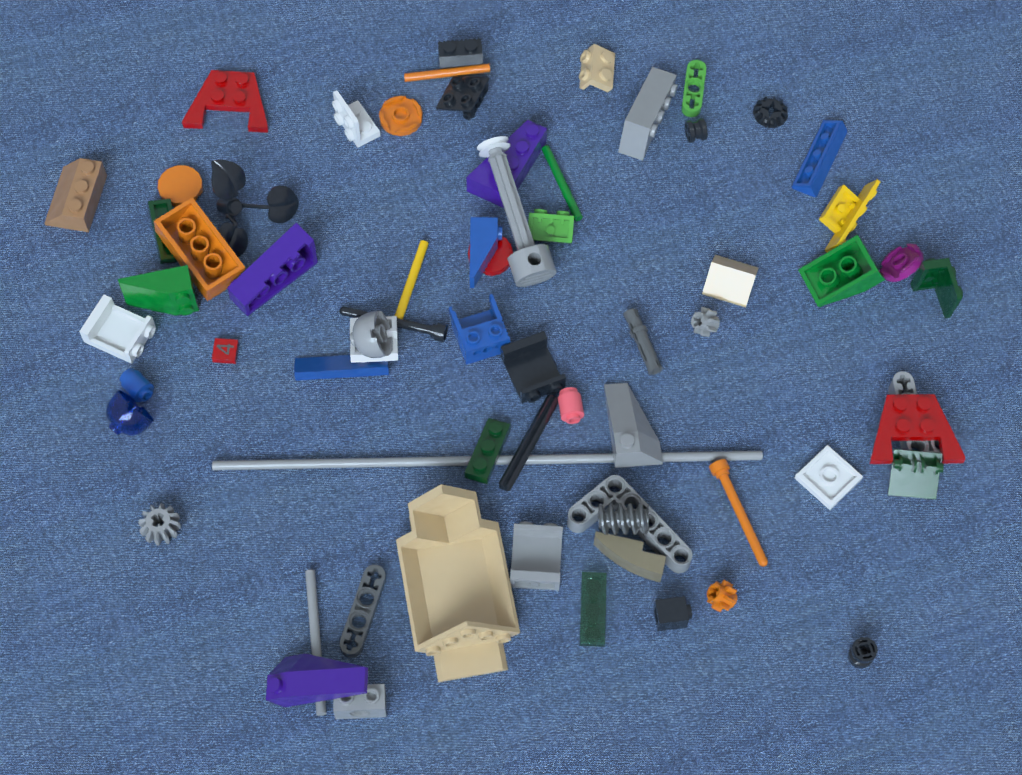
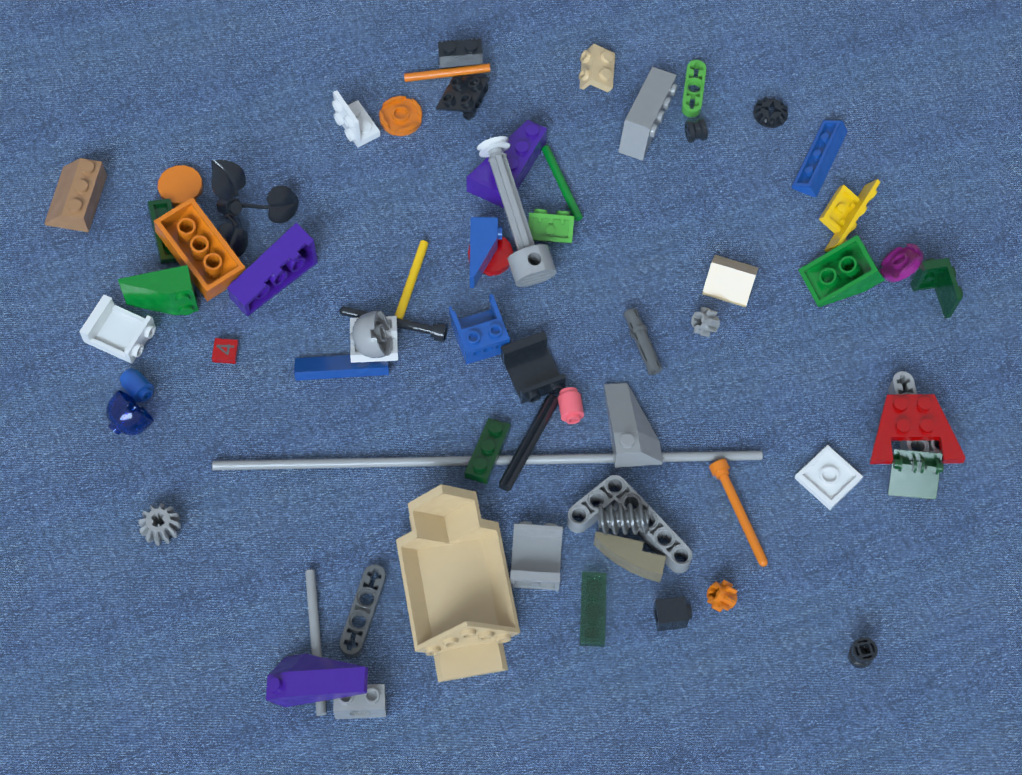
red wing [182,70,269,133] -> none

